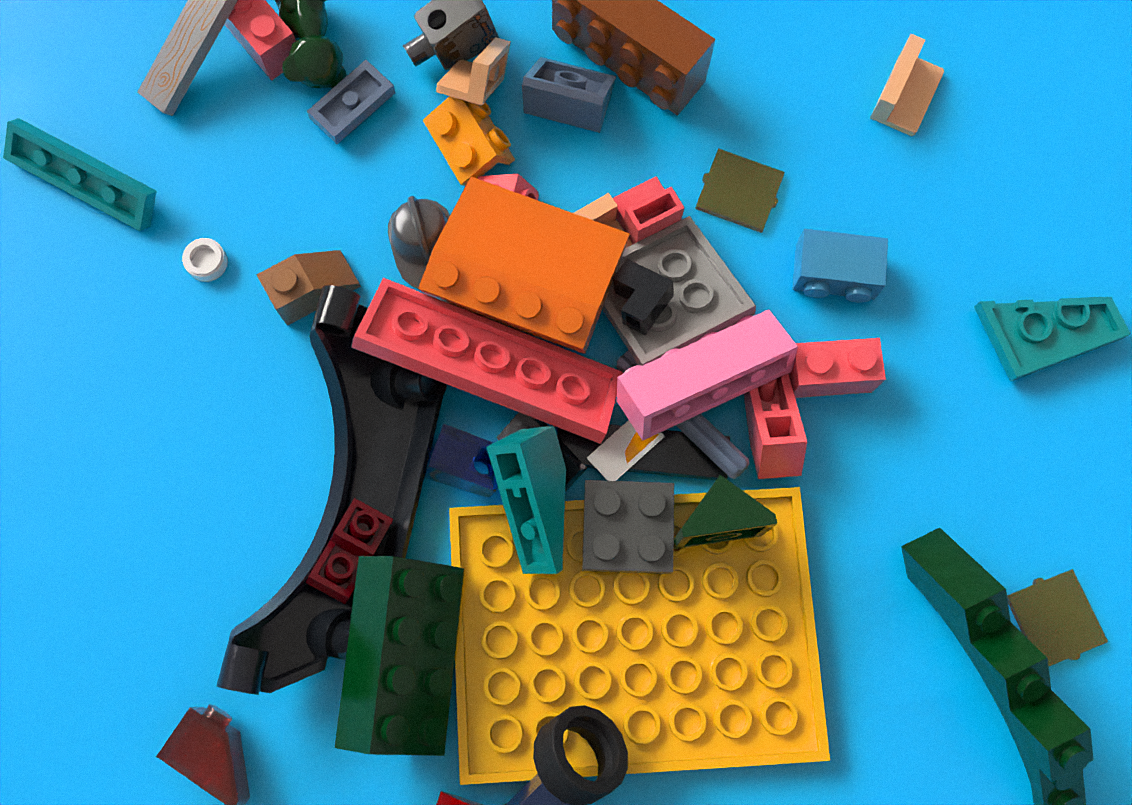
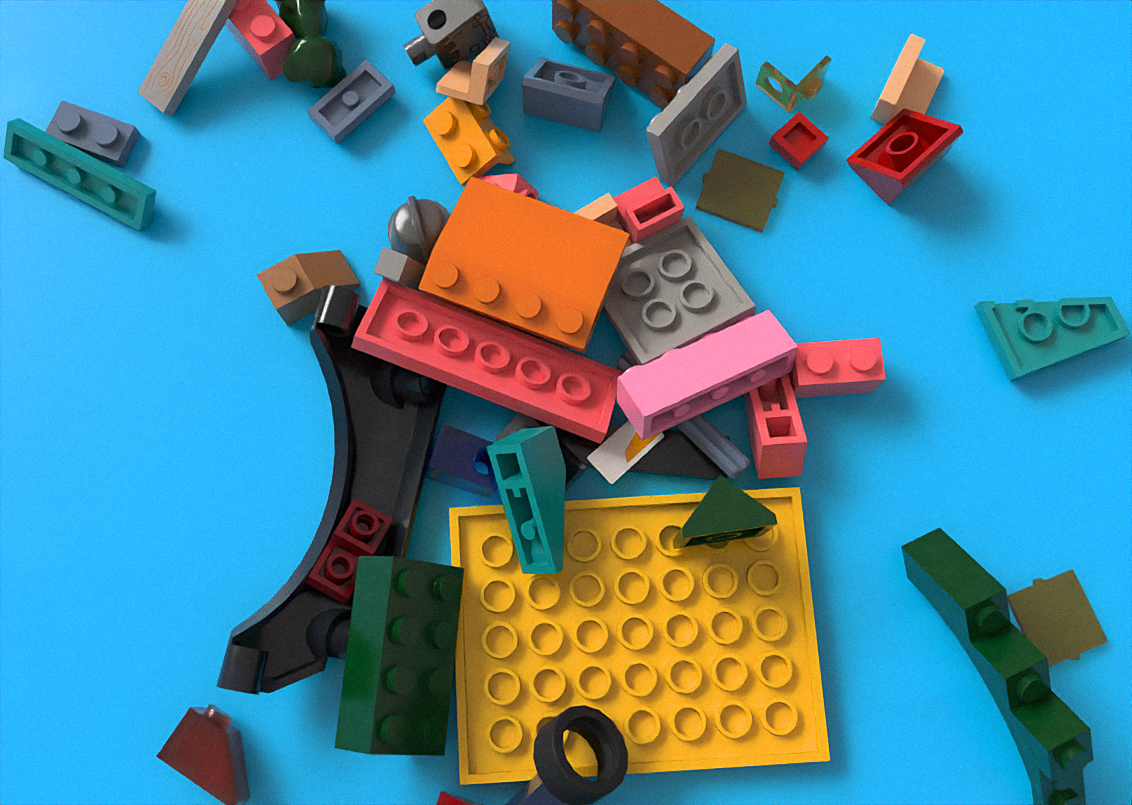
white tile [182,238,228,282] -> none
dark grey plate [582,480,674,574] -> none
black piece [613,259,674,335] -> none
dark azure brick [792,229,888,303] -> none
none -> sand blue plate [45,100,140,168]
none -> light grey piece [373,247,426,291]
none -> light grey plate [645,43,747,187]
none -> bracket [756,55,832,113]
none -> red plate [769,111,829,171]
none -> red slope [846,108,963,206]

